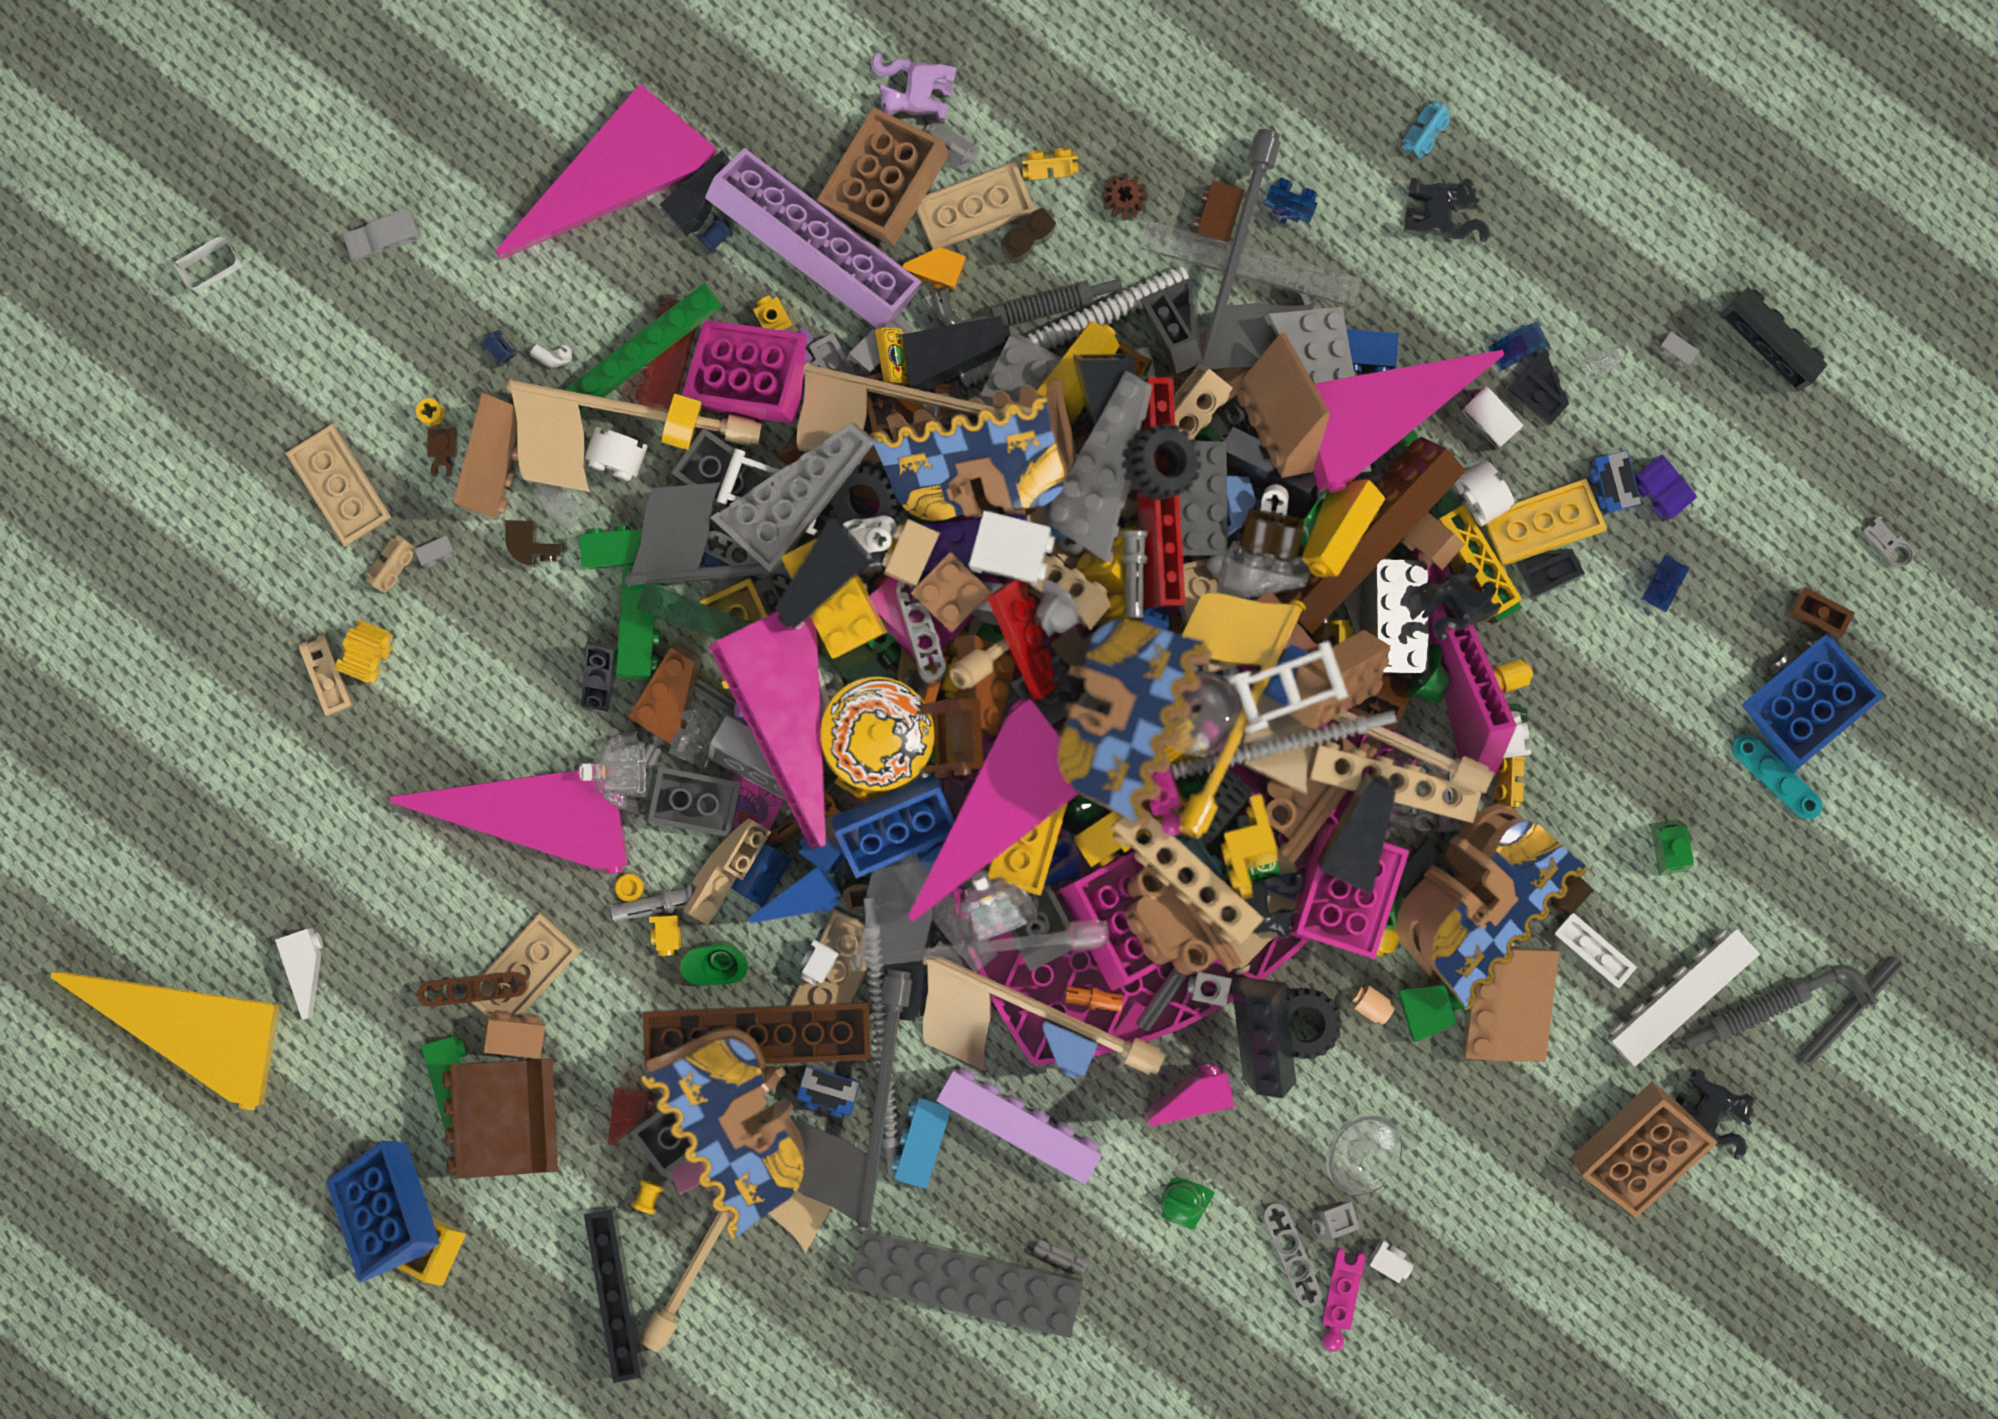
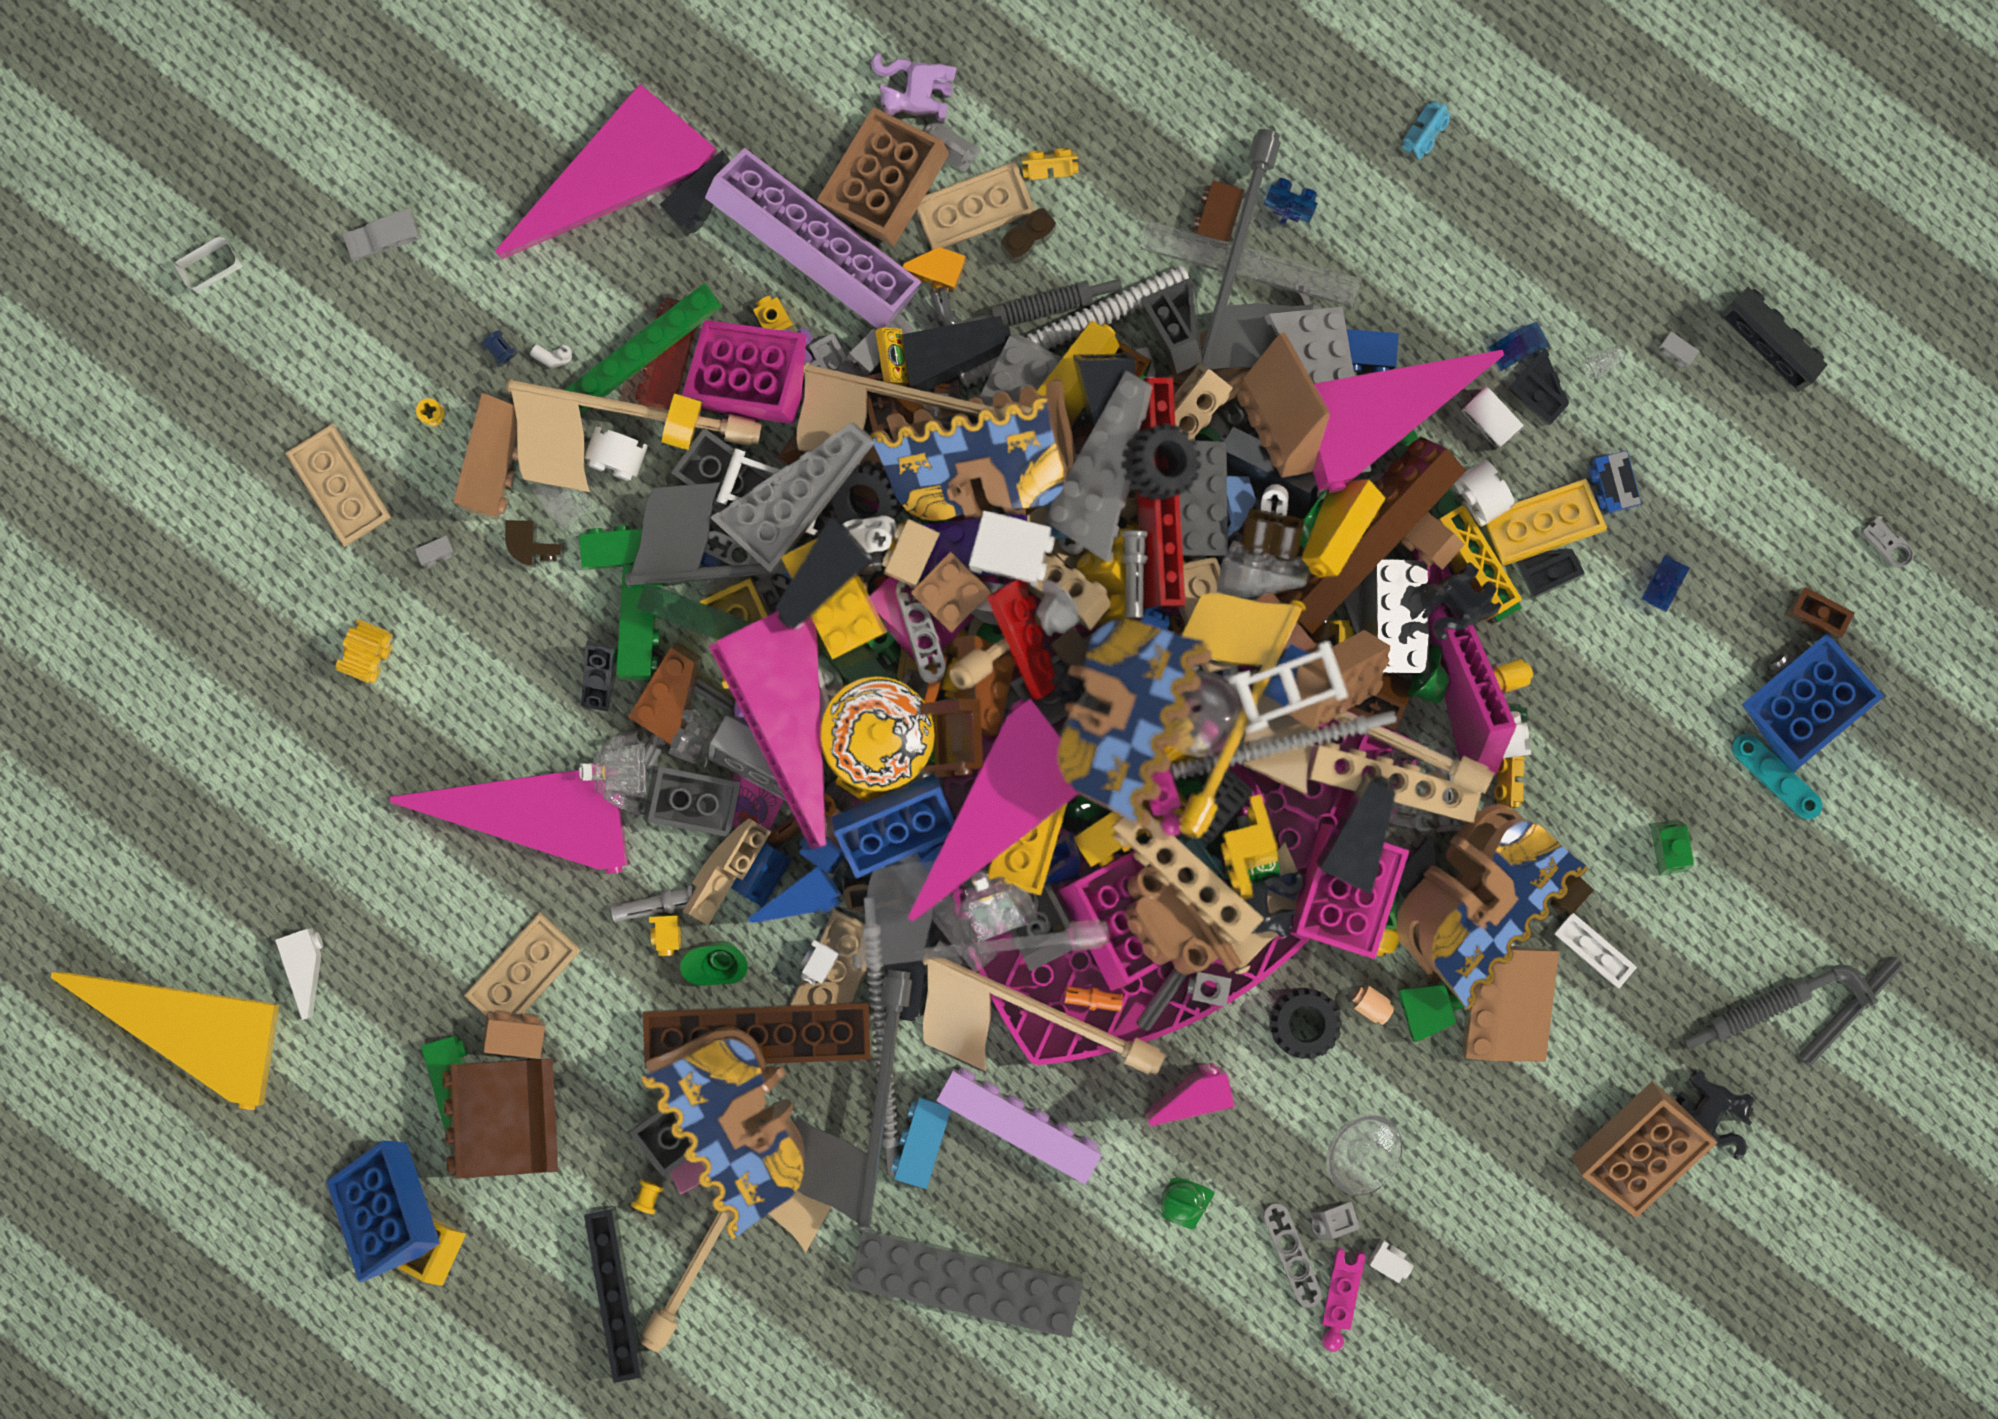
tan plate [299,634,353,716] -> none
tan hinge [365,535,416,594] -> none
reddish brown beam [418,972,529,1007] -> none
reddish brown plate [427,429,457,477] -> none
clear red slope [607,1086,655,1145] -> none
yellow tile [615,874,644,902] -> none
dark blue bush [696,217,733,254] -> none
brick [797,1065,861,1118] -> none
light grey axle [1033,1240,1087,1275] -> none
medium blue slope [1042,1019,1098,1079] -> none
copper gear [1101,173,1149,221] -> none
light grey hinge [1206,555,1228,578] -> none
black slope [1231,976,1296,1099] -> none
medium nougat brick [1264,735,1382,863] -> none
black animal [1403,178,1490,242] -> none
white brick [1608,928,1760,1067] -> none
dark purple brick [1634,455,1697,520] -> none

